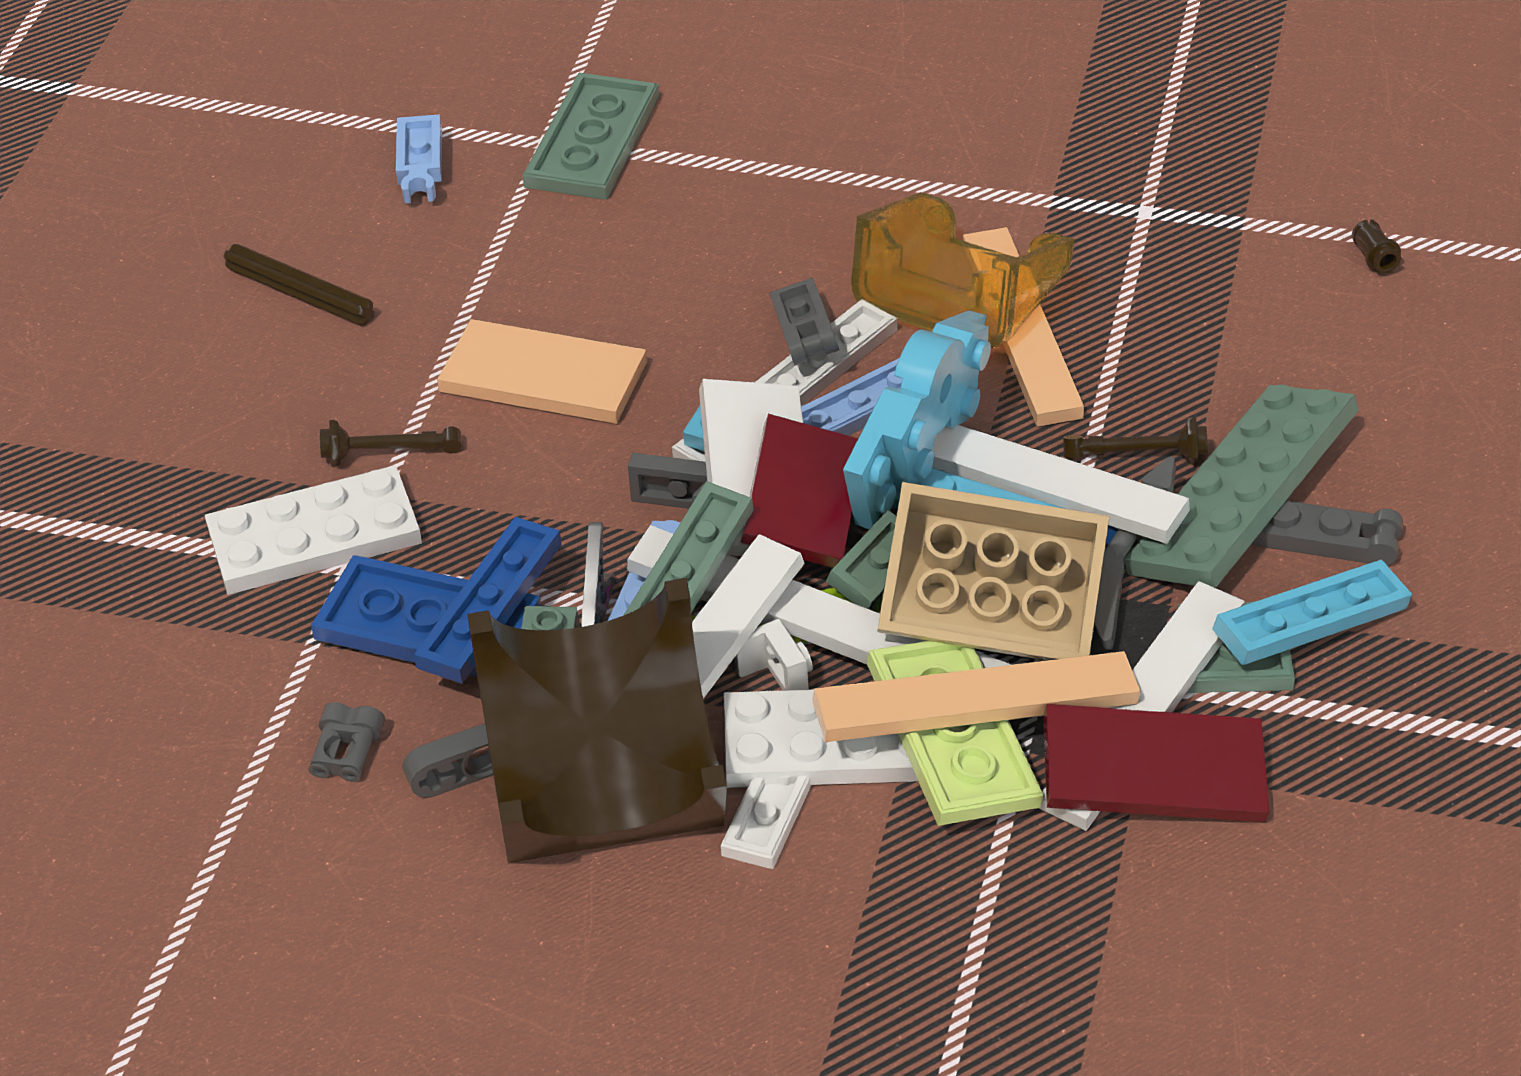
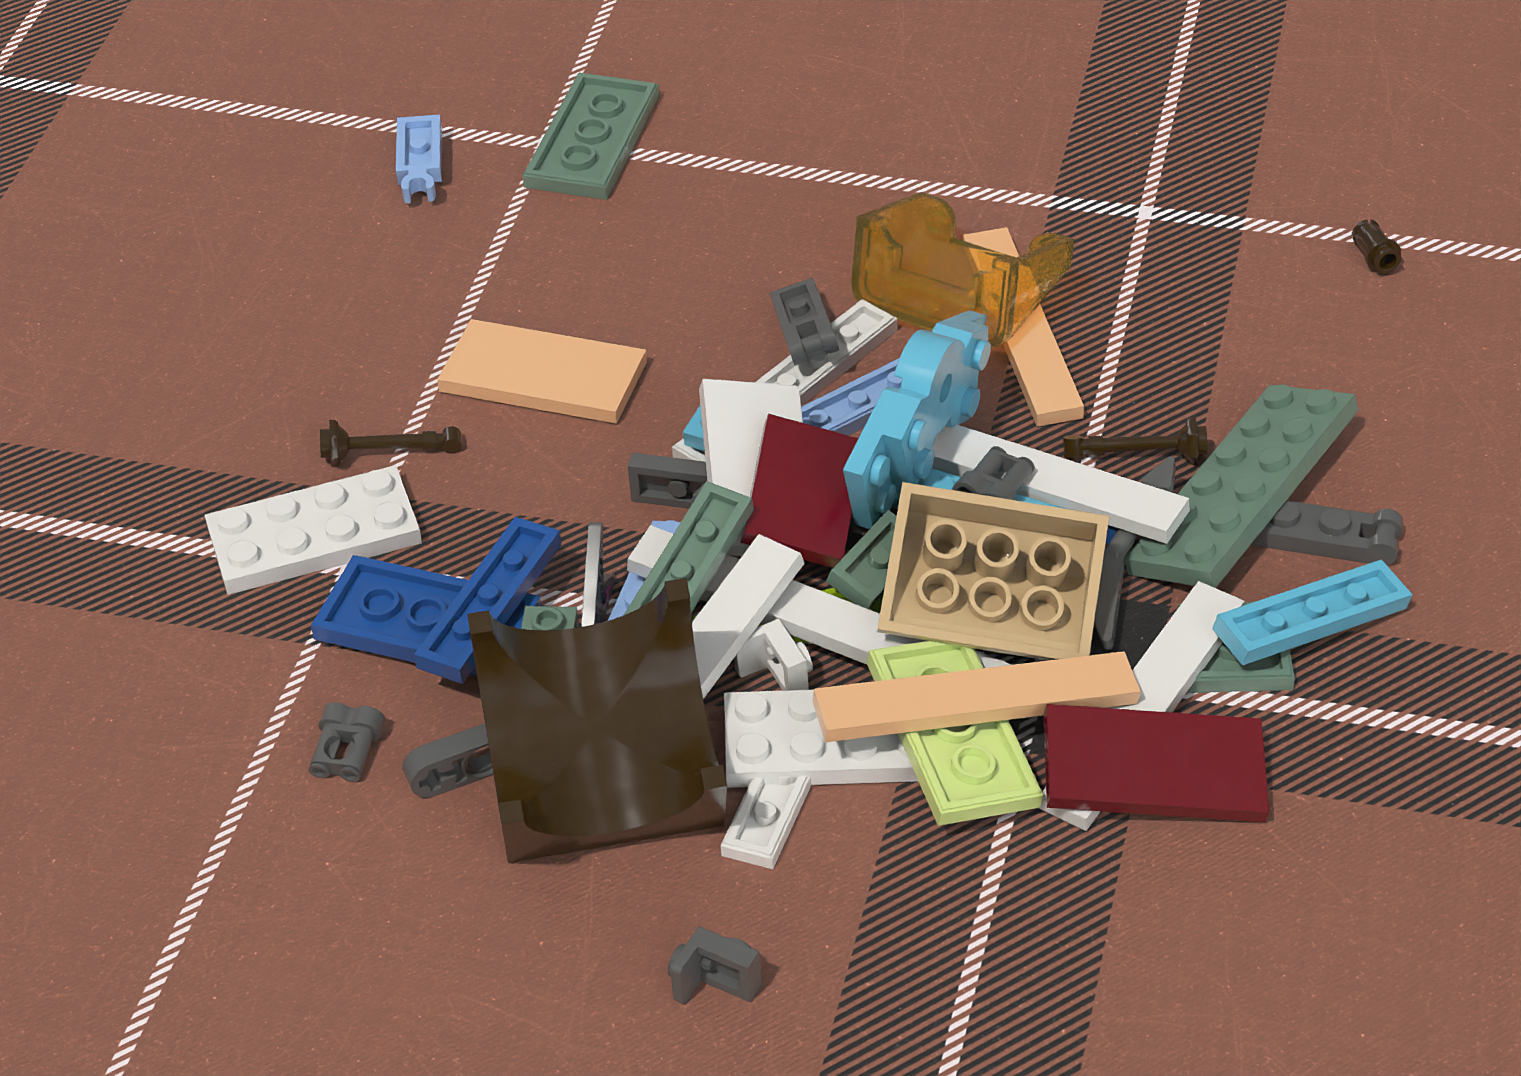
dark brown axle [223,244,375,325] -> none
none -> dark grey bracket [668,926,762,1004]
none -> dark grey piece [952,446,1035,500]

